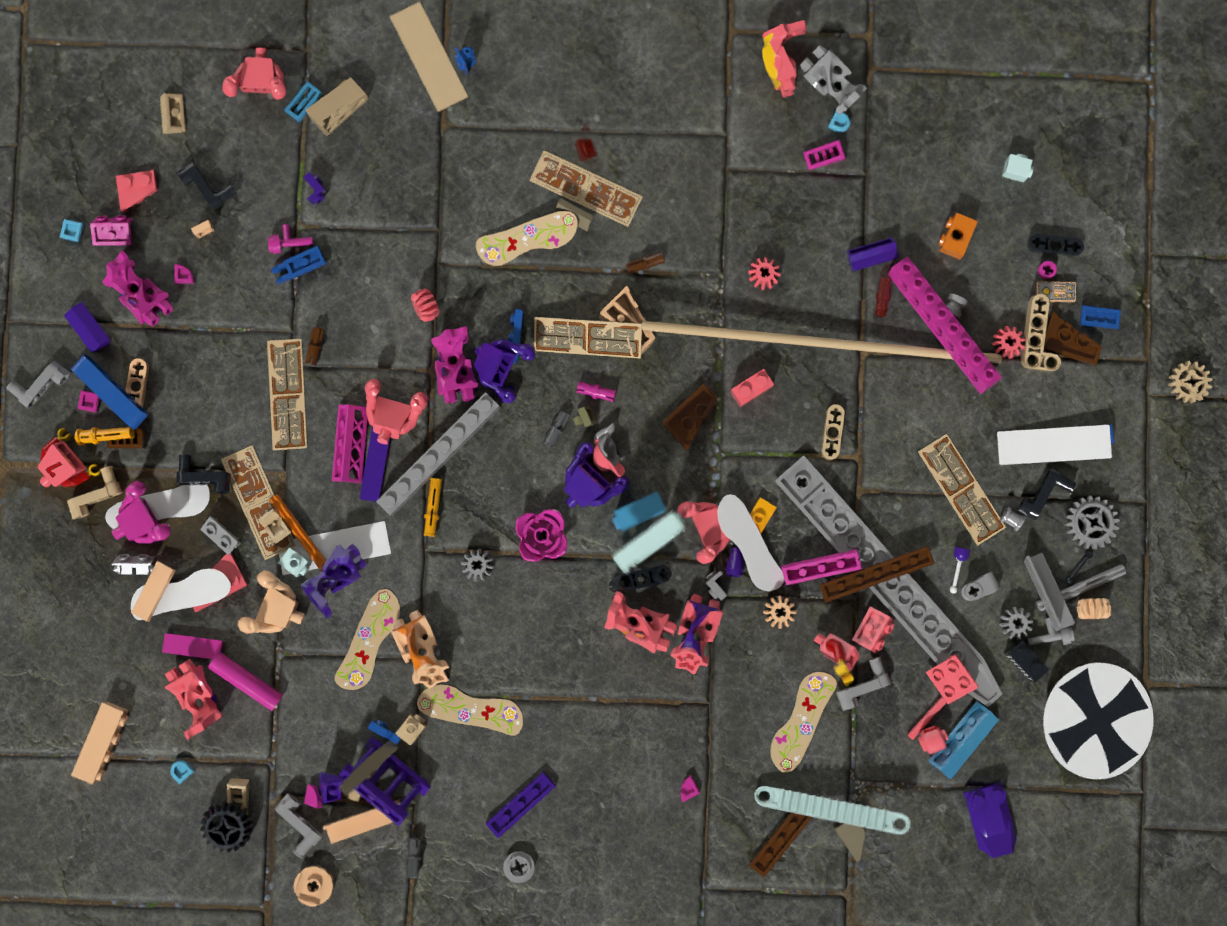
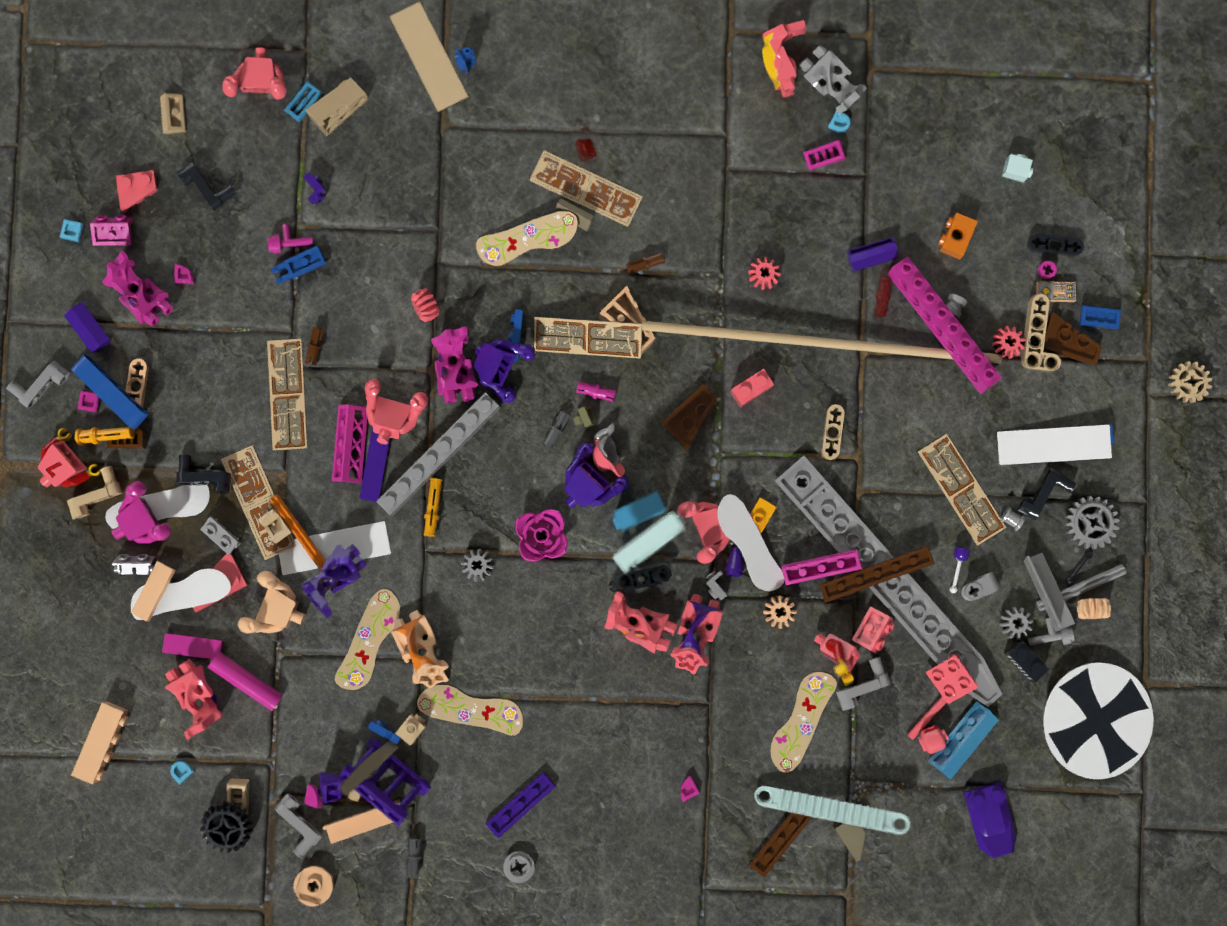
light nougat tile [191,220,215,238] -> none
light aqua brick [278,547,311,577] -> none

